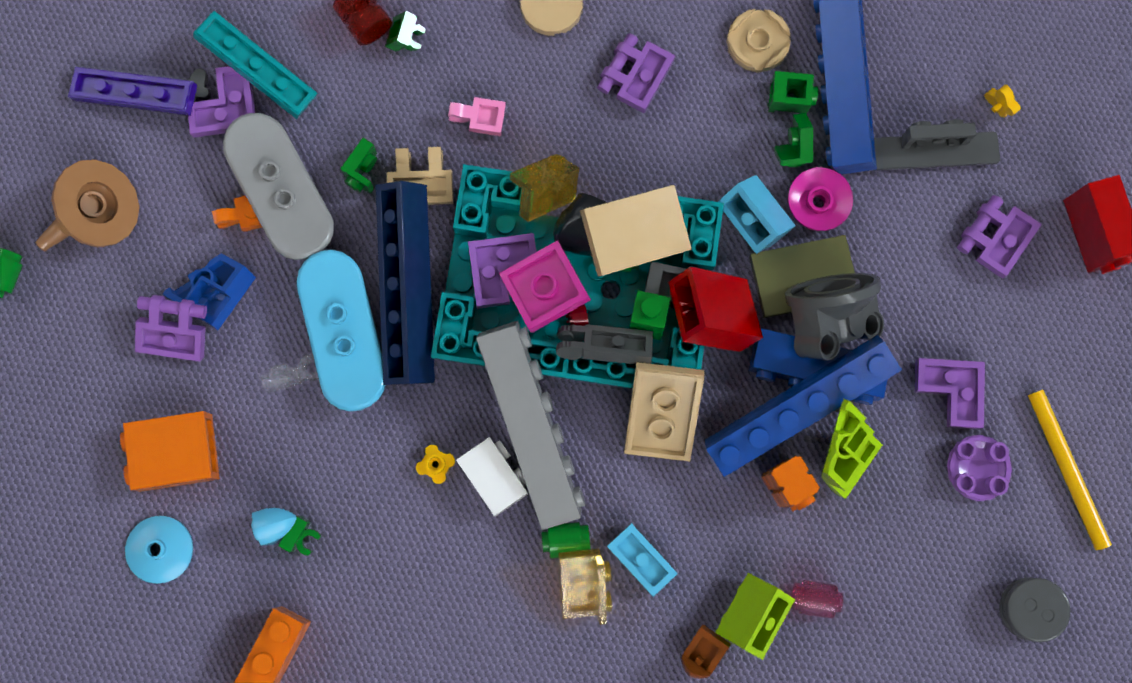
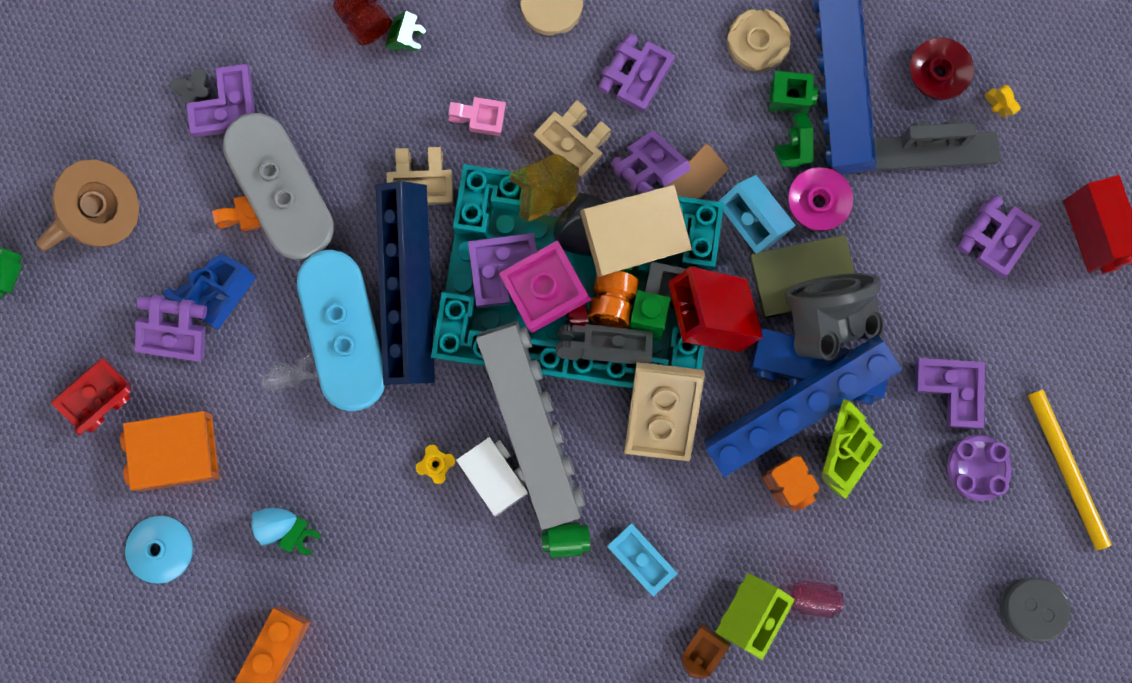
dark purple tile [68,66,197,116] -> none
teal tile [193,11,318,119] -> none
green bracket [340,138,377,194] -> none
clear yellow bracket [559,548,612,625] -> none
none -> red bracket [51,356,131,436]
none -> tan plate [533,100,611,179]
none -> orange wheel [588,271,639,328]
none -> medium lavender plate [611,130,691,195]
none -> medium nougat slope [665,143,729,199]
none -> dark red dish [909,37,974,100]

